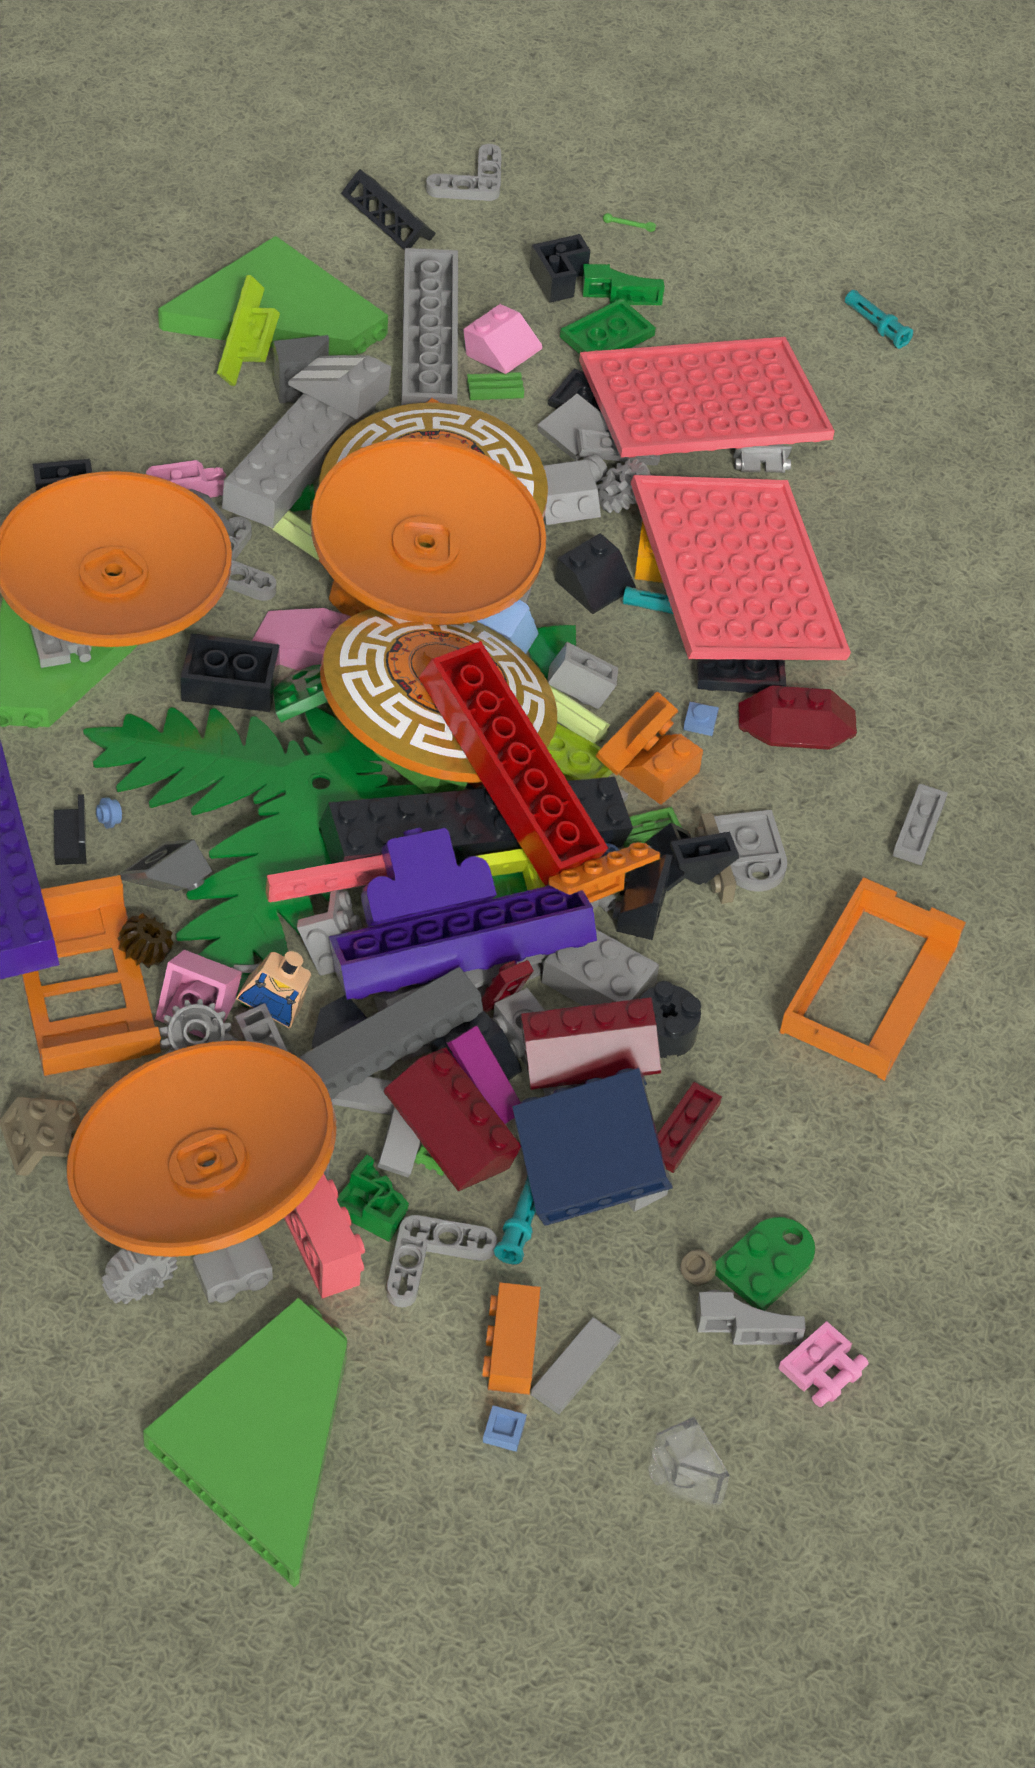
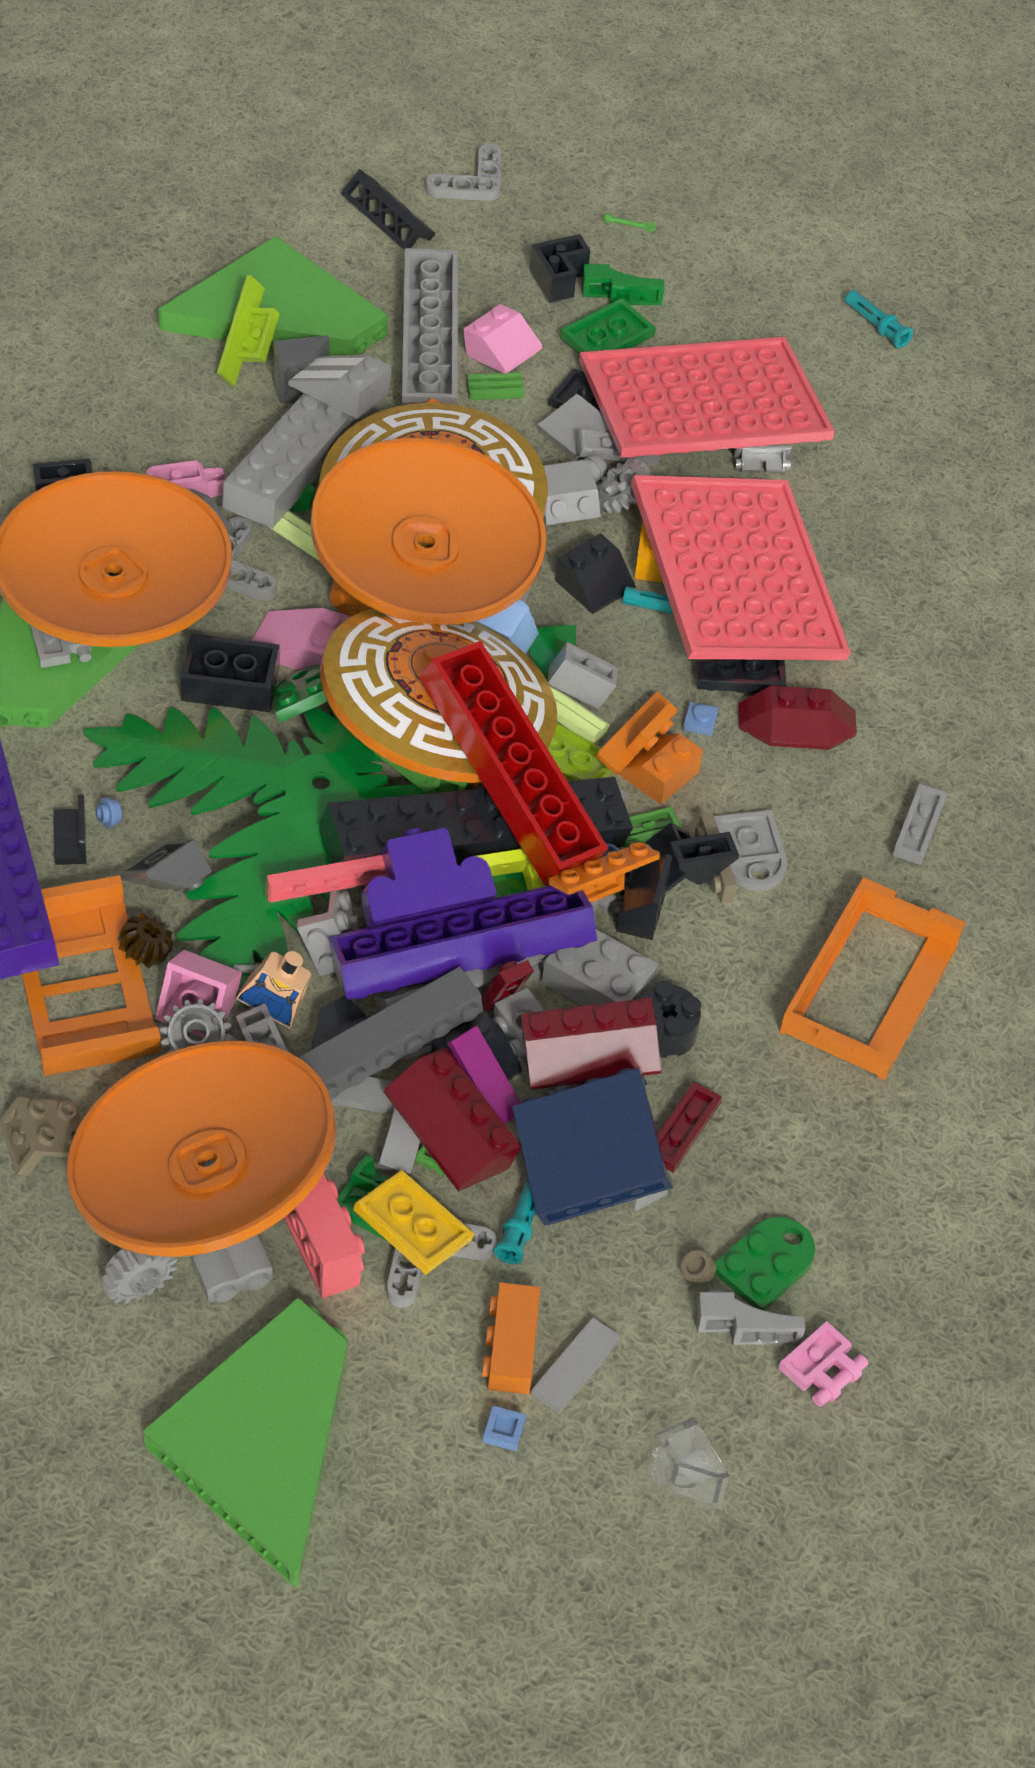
none -> yellow tile [353,1170,474,1275]

